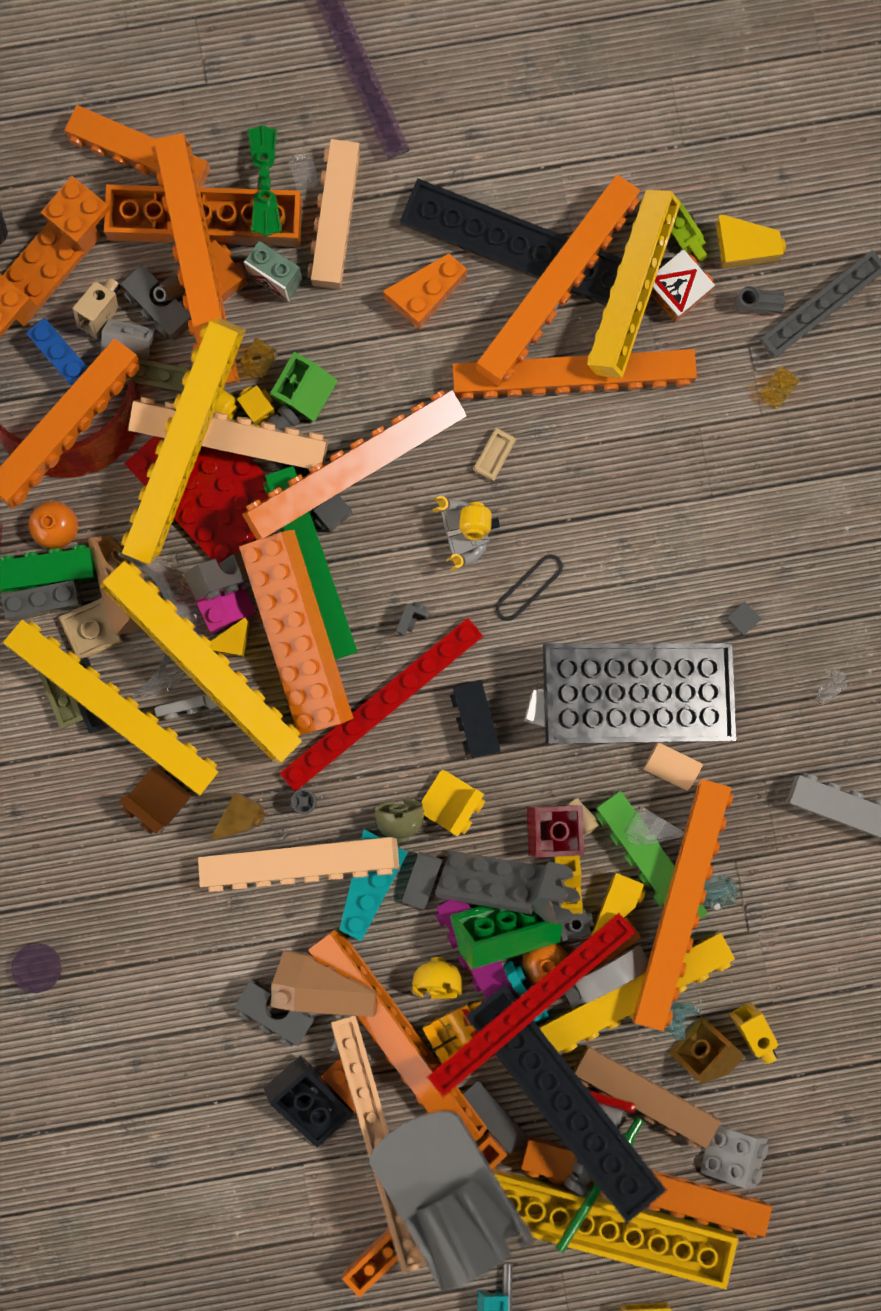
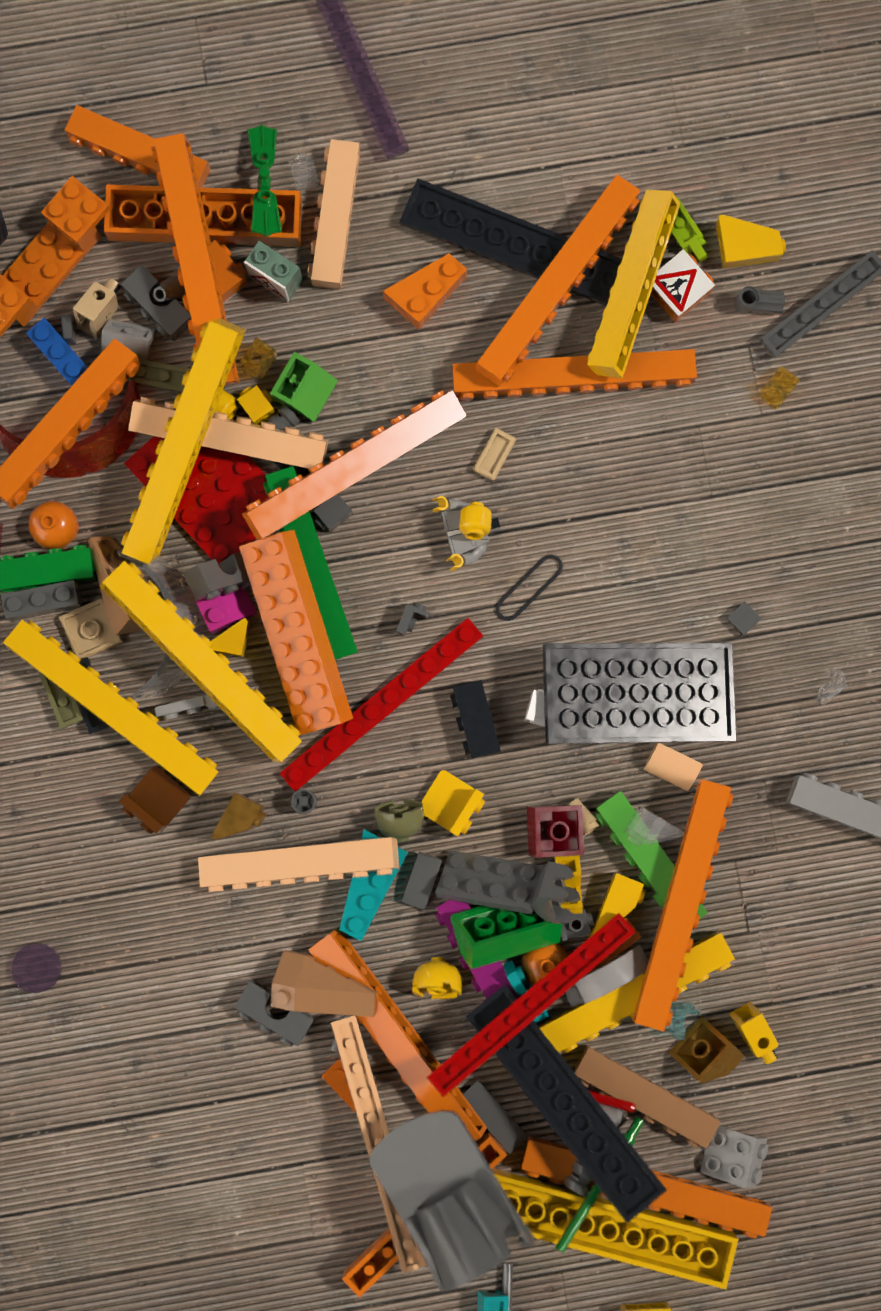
black slope [264,1055,354,1147] -> none
light orange hips [423,1000,483,1064] -> none
clear light blue head [703,874,738,910] -> none
none -> dark grey tile [61,315,77,345]

